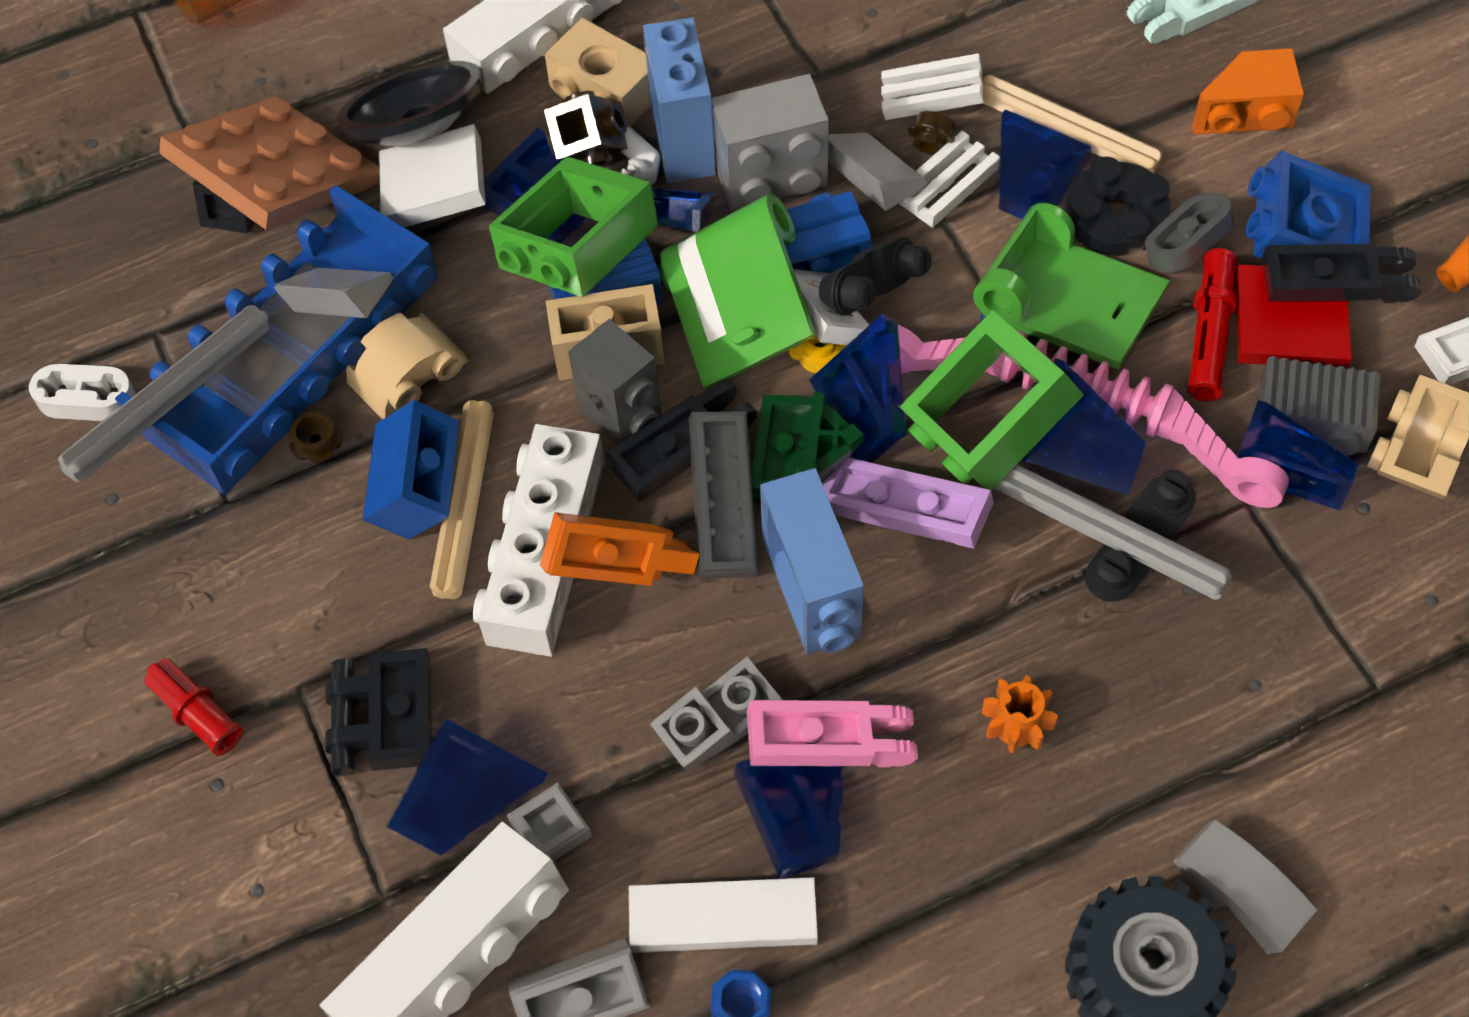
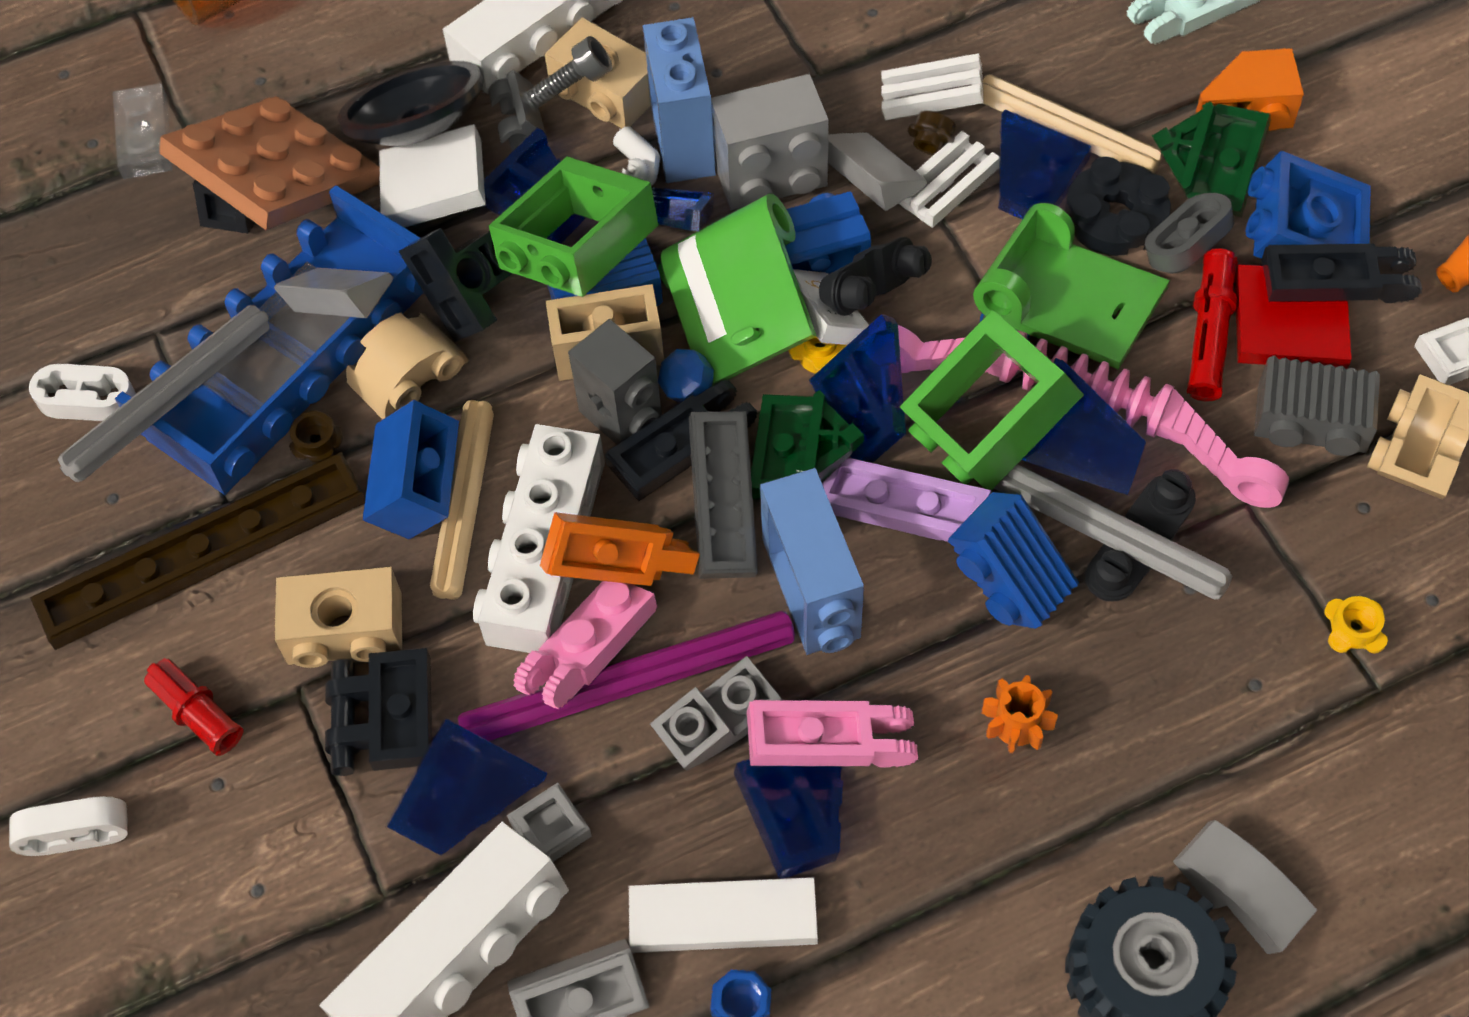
dark brown brick [544,91,627,166] -> none
clear blue wing [1237,399,1359,511] -> none
none -> white beam [9,797,128,856]
none -> dark brown tile [30,452,365,650]
none -> clear plate [113,83,173,179]
none -> tan brick [275,567,402,668]
none -> black tile [398,228,513,342]
none -> magenta axle [458,611,795,747]
none -> dark grey bar [488,36,612,152]
none -> bright pink hinge [513,581,657,709]
none -> blue tile [658,349,714,403]
none -> blue brick [948,492,1078,629]
none -> dark green slope [1152,101,1271,217]
none -> yellow plate [1324,596,1388,654]

